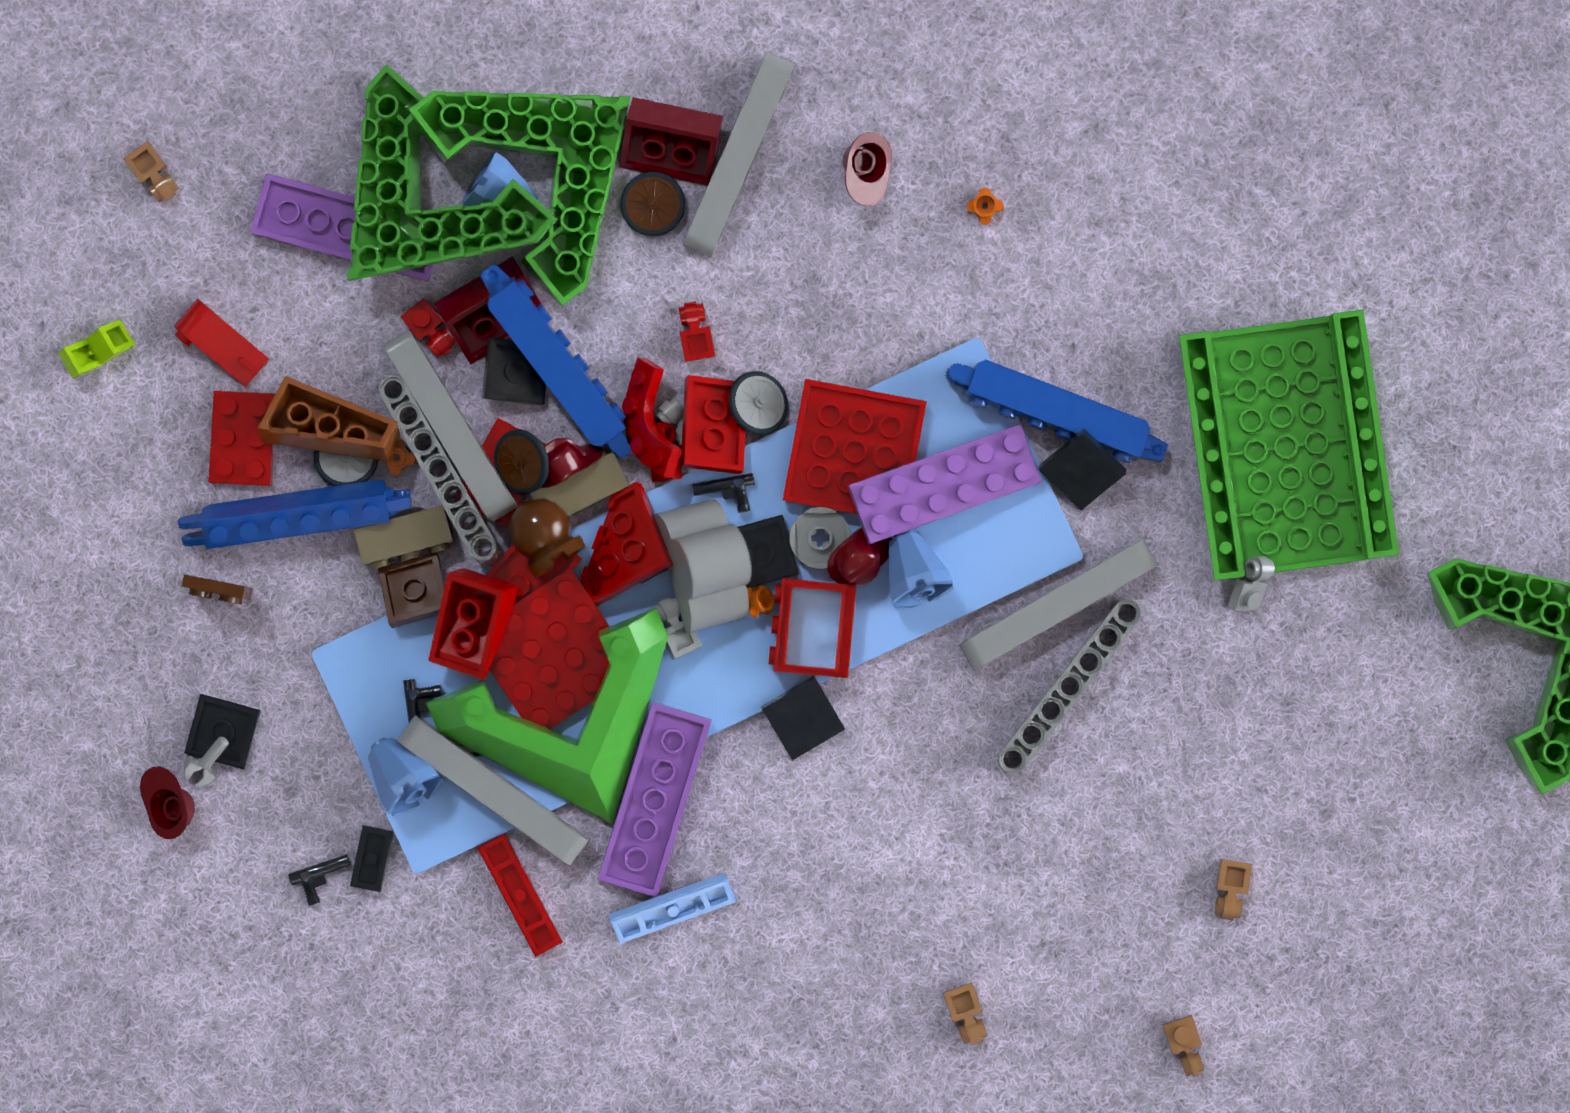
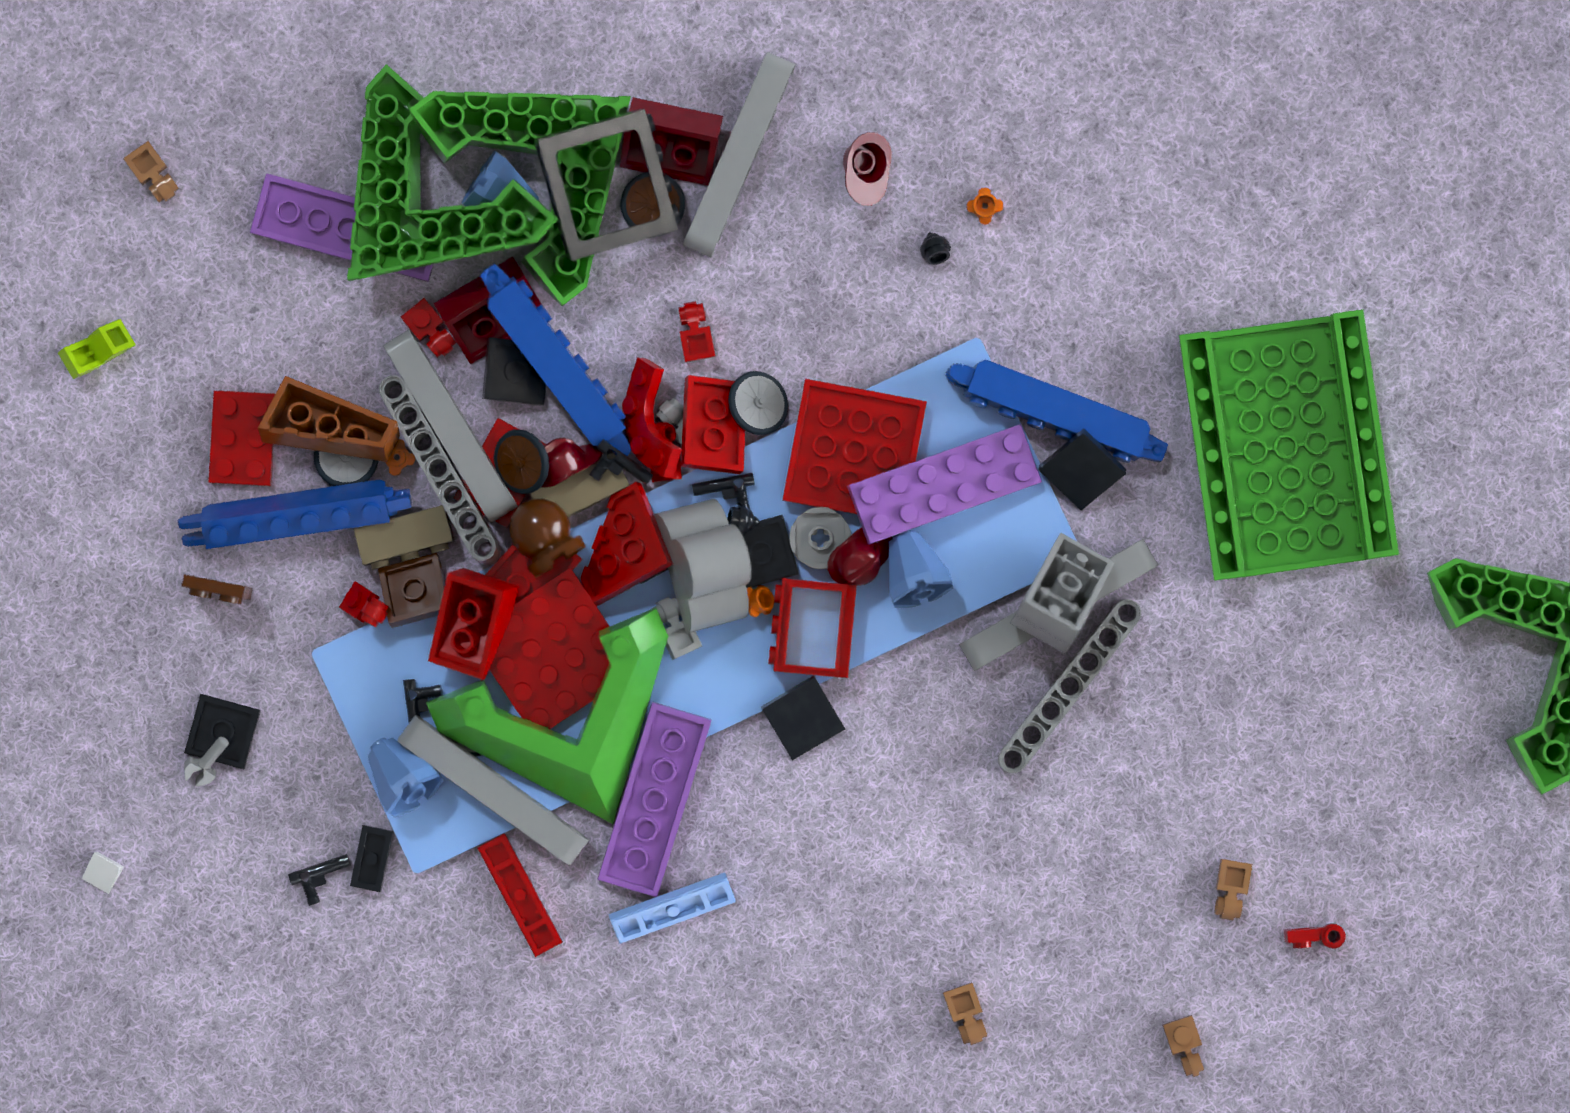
dark red piece [140,766,195,839] -> none
red door [174,298,269,387] -> none
light grey plate [1228,556,1275,611] -> none
none -> white slope [82,852,124,894]
none -> red plate [339,581,389,627]
none -> piece [533,109,680,261]
none -> black hose [589,439,653,485]
none -> black plate [727,504,760,536]
none -> black plate [920,232,951,265]
none -> light grey brick [1010,532,1115,654]
none -> red plate [1284,923,1346,949]

